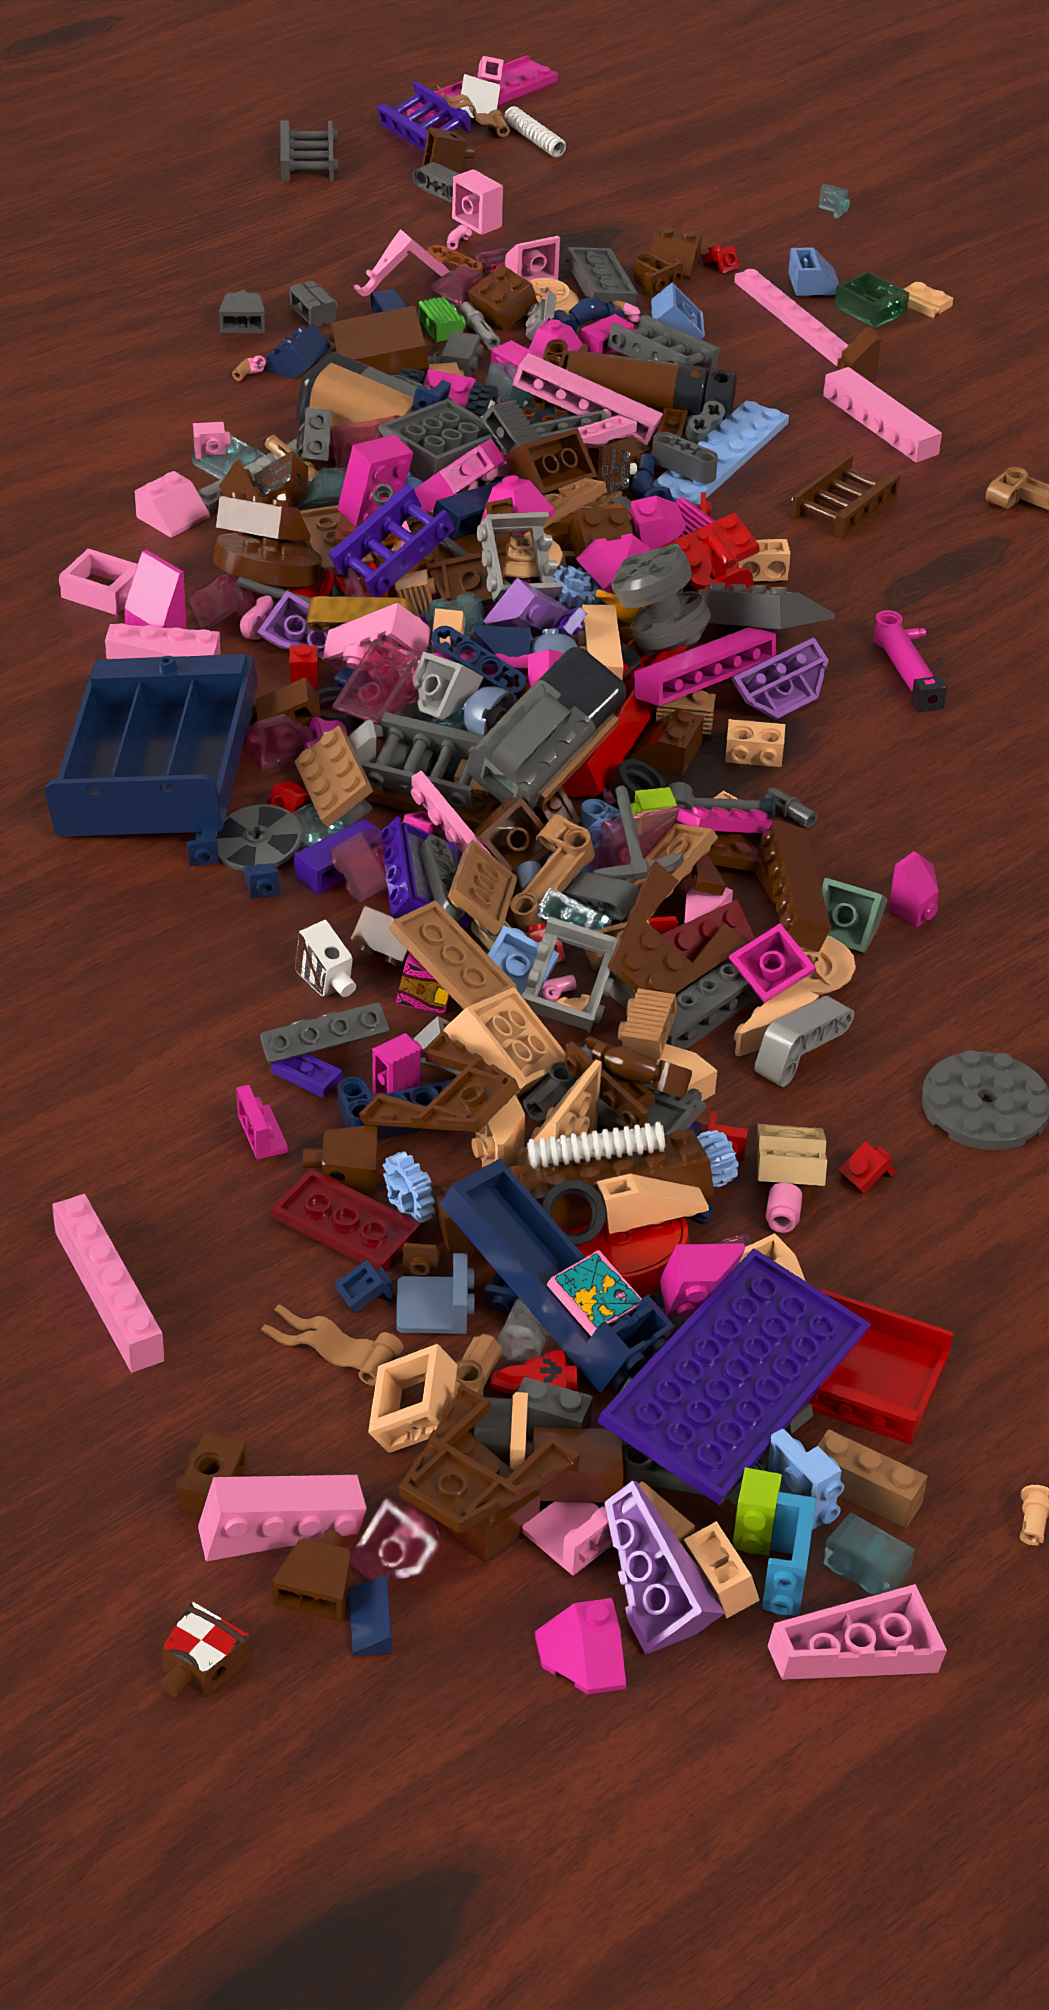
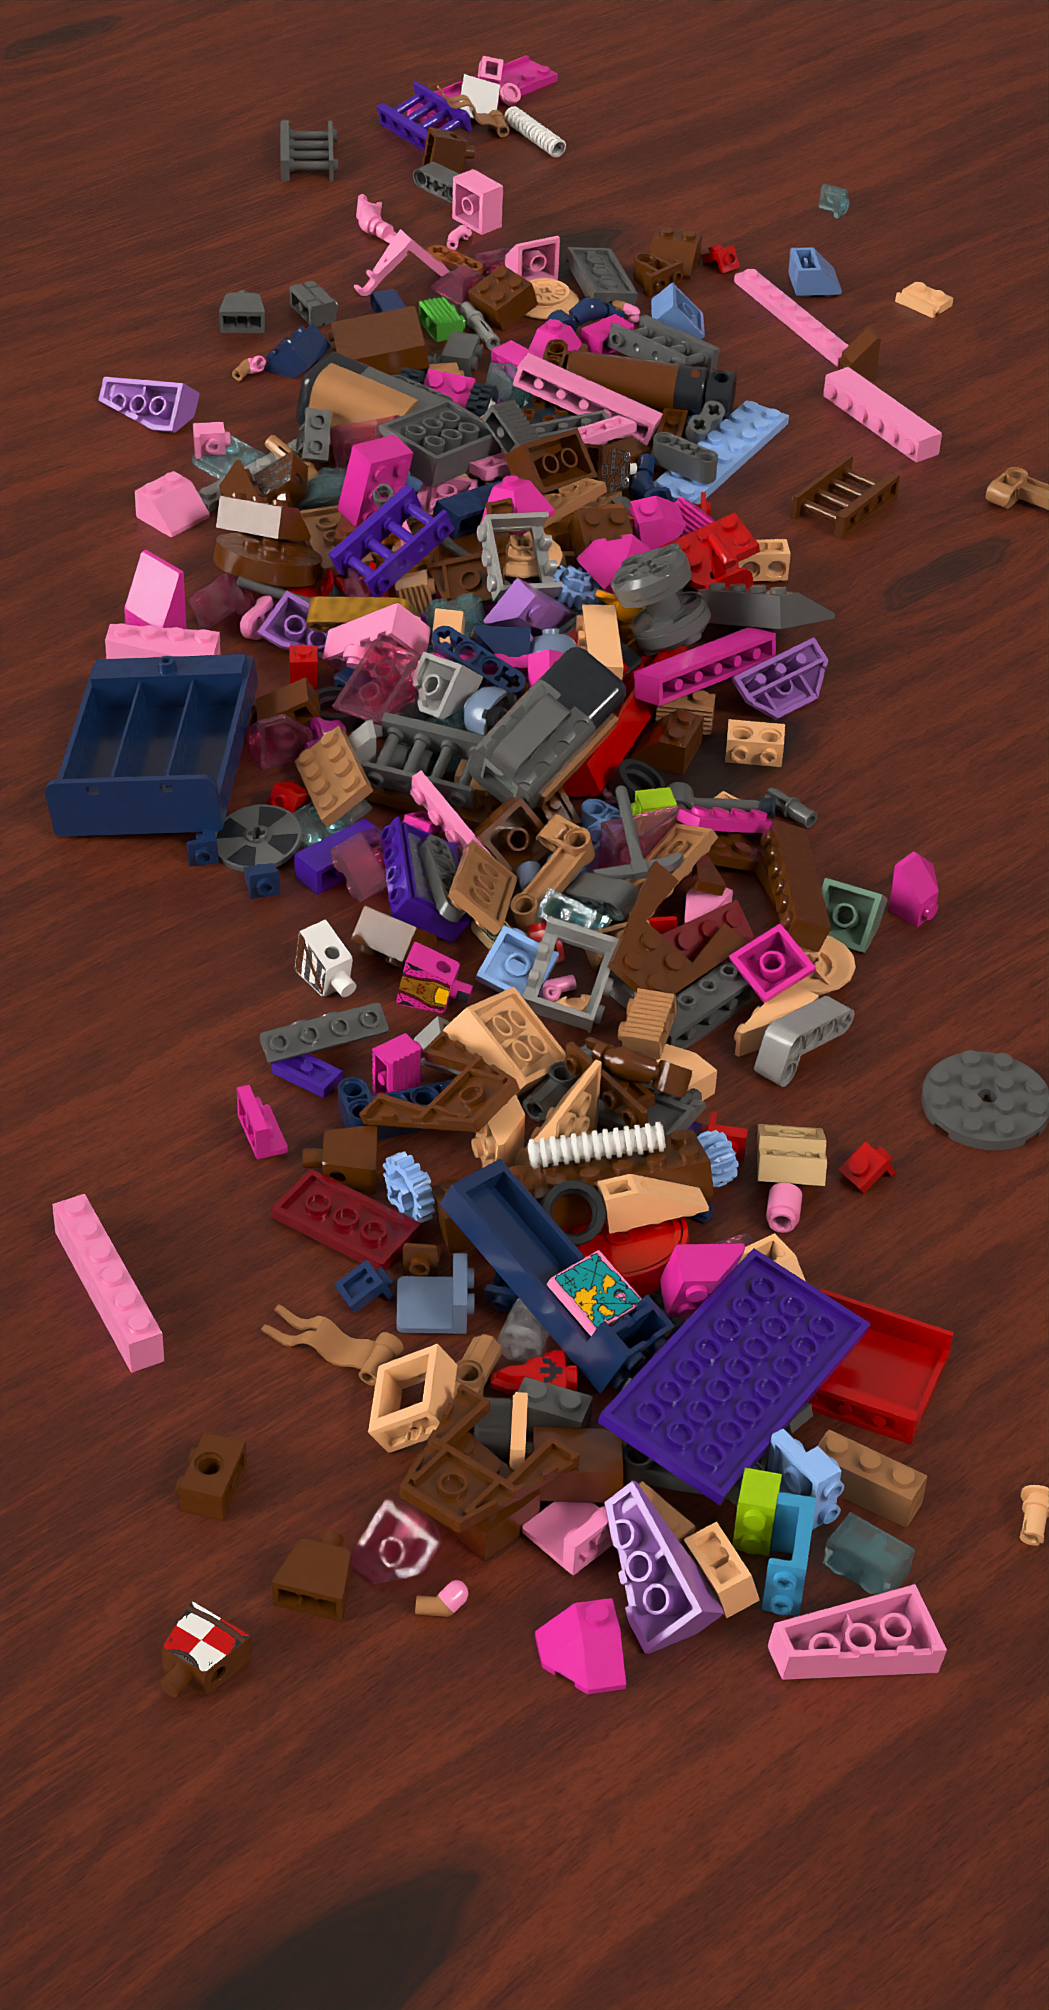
bright pink window [59,549,138,615] -> none
bright pink wedge [198,1475,367,1562] -> none
dark blue slope [348,1575,392,1656] -> none
medium nougat plate [388,900,518,1009] -> none
dark blue bracket [412,380,451,411] -> none
dark pink slope [414,439,506,513] -> none
light grey plate [525,290,556,341] -> none
dark purple plate [551,606,588,636] -> none
clear green window [835,271,910,328] -> none
dark pink piece [873,610,947,713] -> none
none -> medium lavender wedge [99,377,200,433]
none -> bright pink piece [356,194,397,243]
none -> arm [415,1580,469,1617]
none -> bright pink tile [499,83,521,106]

